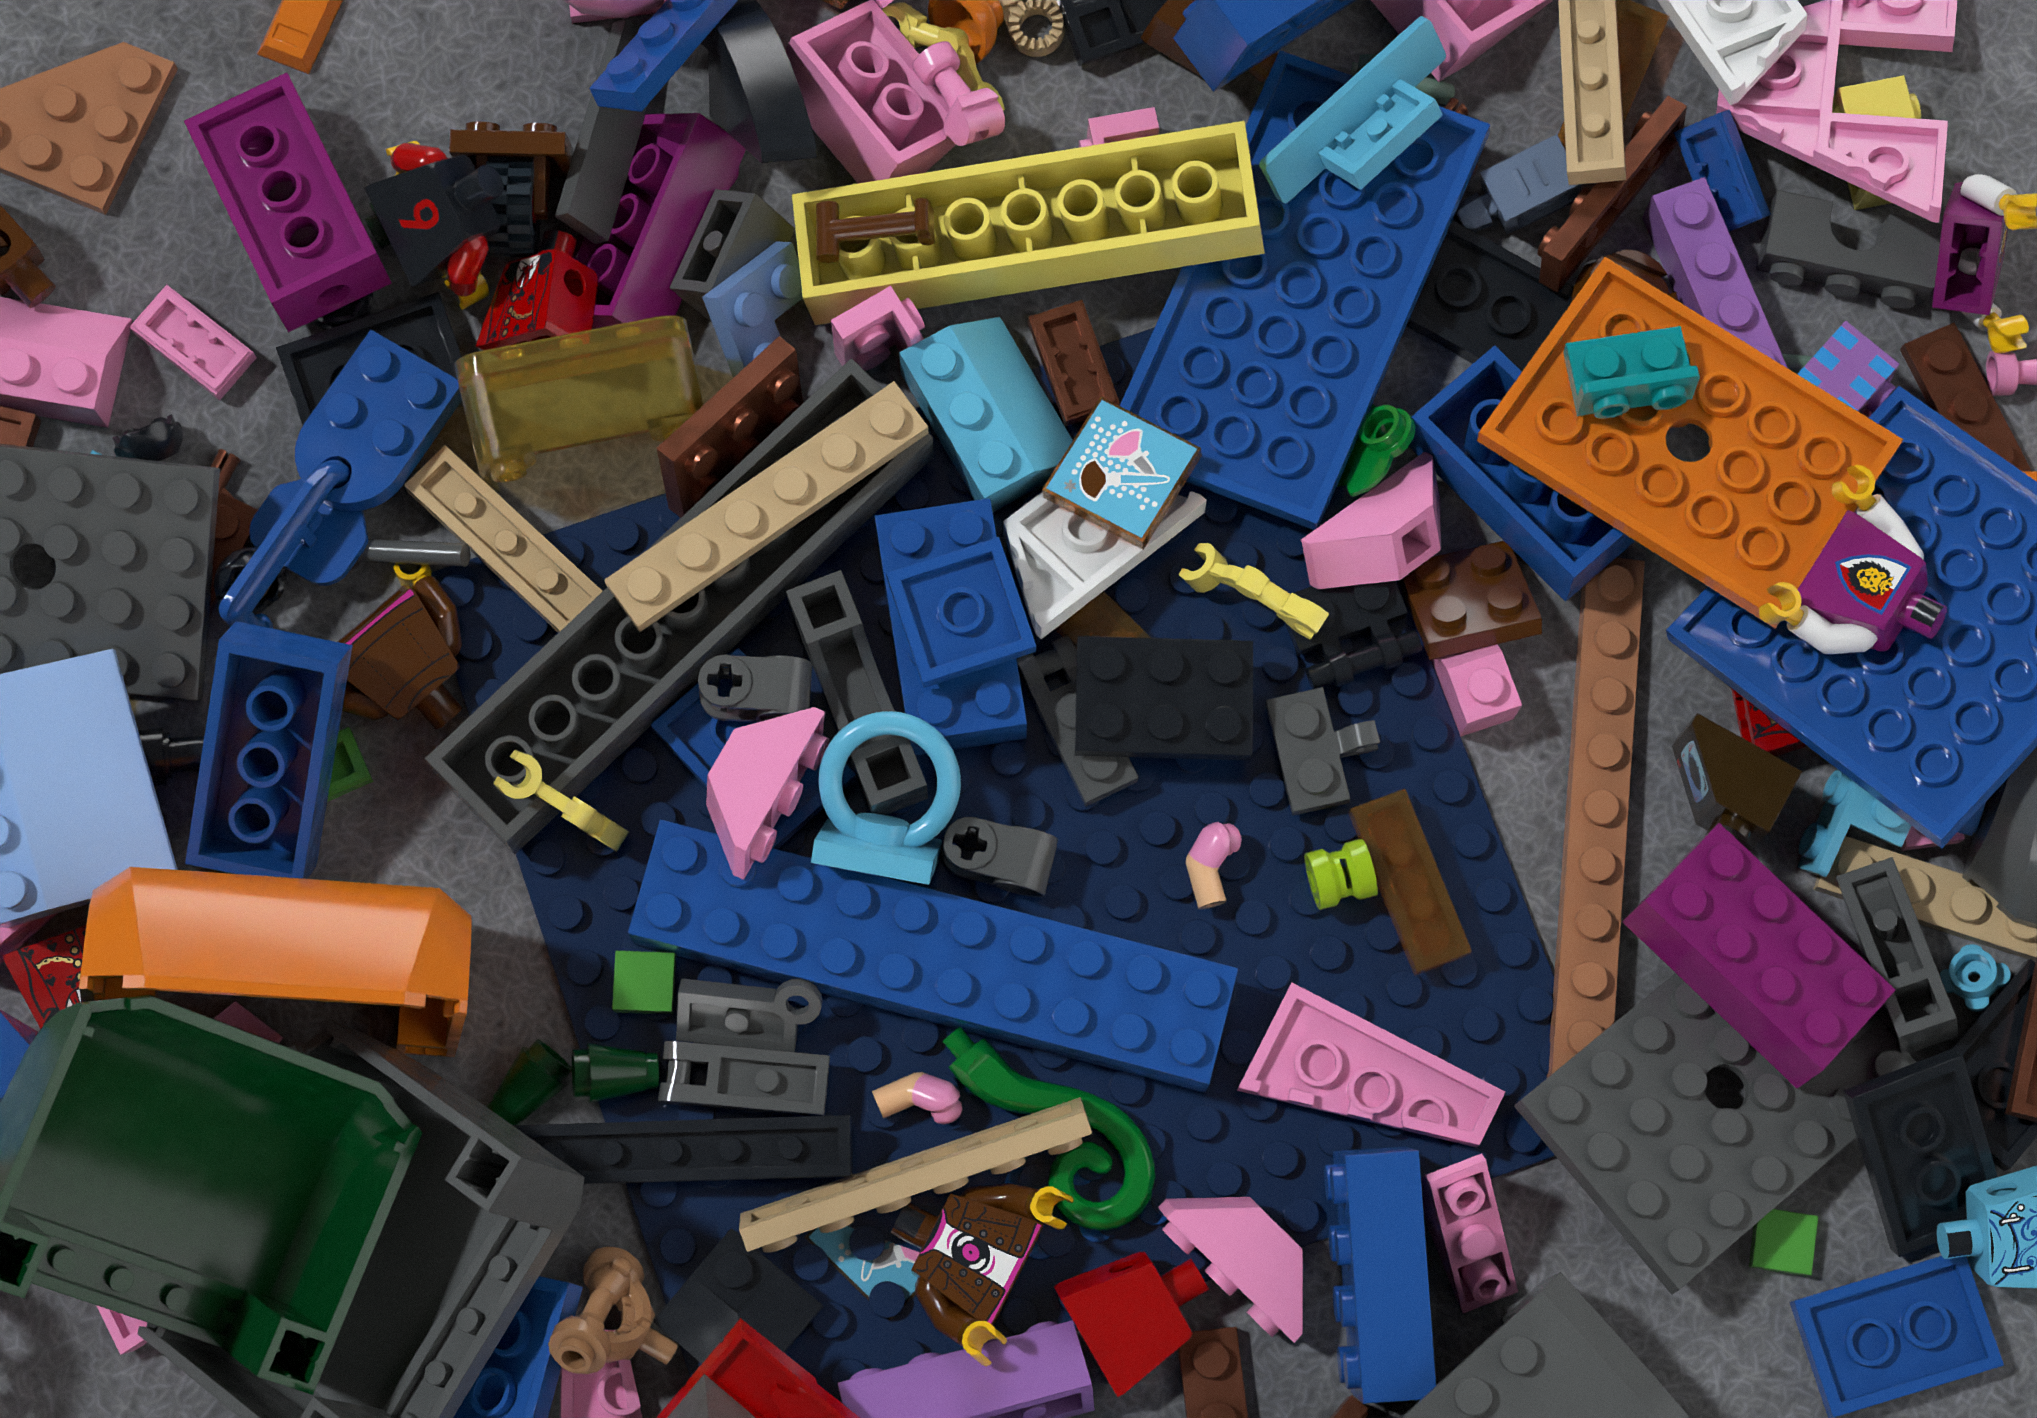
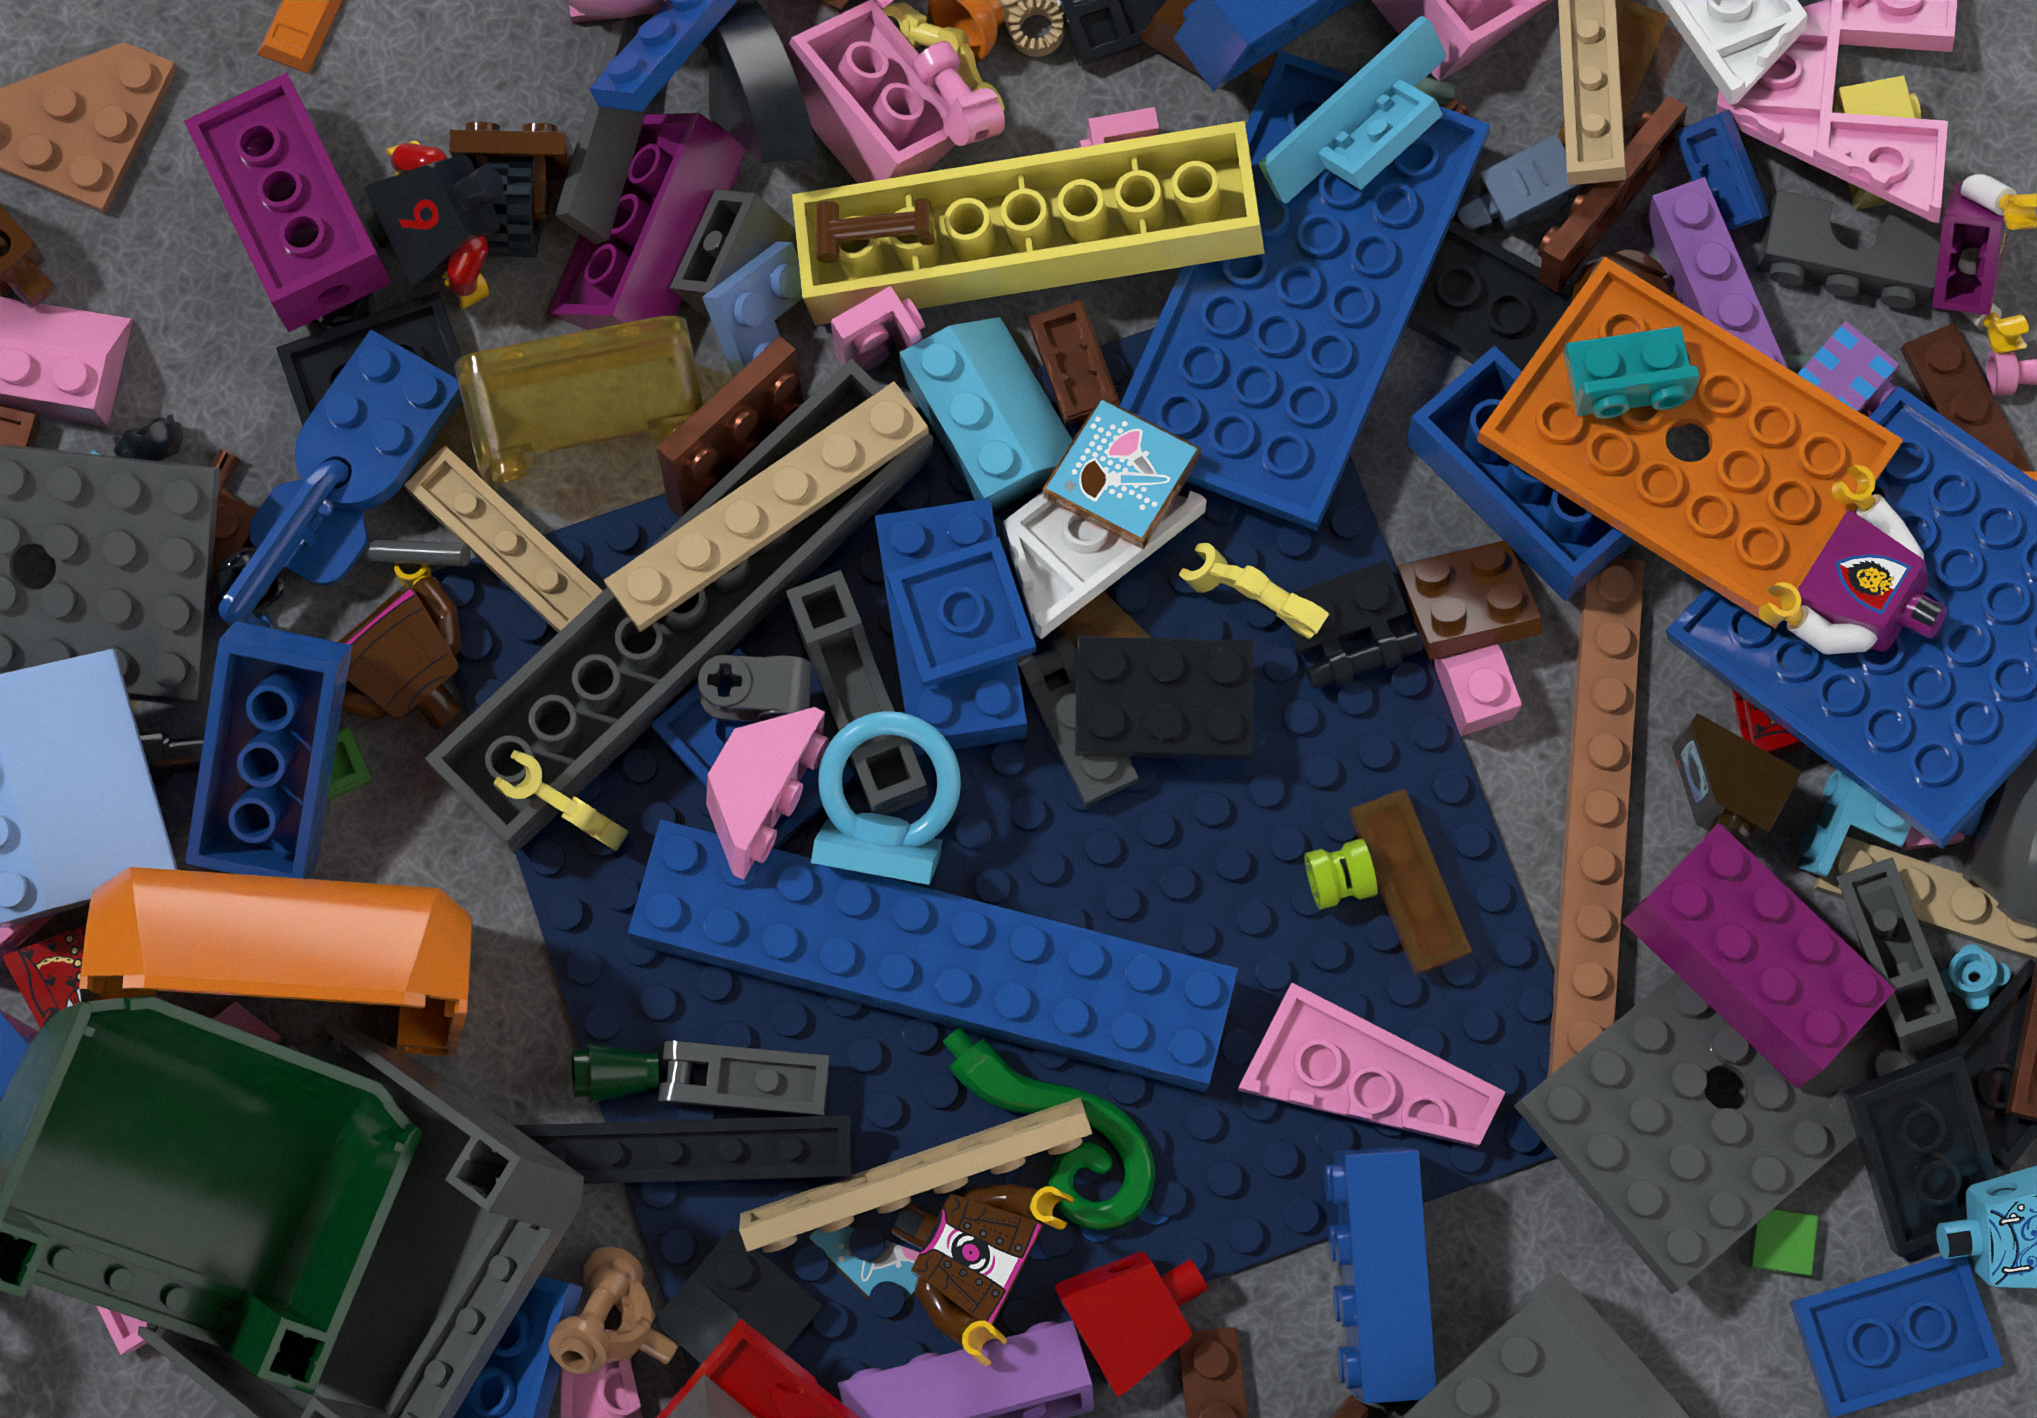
bright pink plate [130,285,257,401] -> none
red torso [476,230,598,370] -> none
dark green cone [486,1039,572,1125] -> none
bright green tile [612,951,676,1014] -> none
dark grey hinge [676,979,823,1052] -> none
arm [872,1072,963,1125] -> none
dark grey piece [941,817,1058,898] -> none
bright pink slope [1158,1197,1303,1343] -> none
arm [1186,822,1242,909] -> none
dark grey plate [1266,687,1380,816] -> none
bright pink slope [1301,452,1441,589] -> none
green plate [1337,404,1415,497] -> none
bright pink slope [1421,1153,1518,1313] -> none

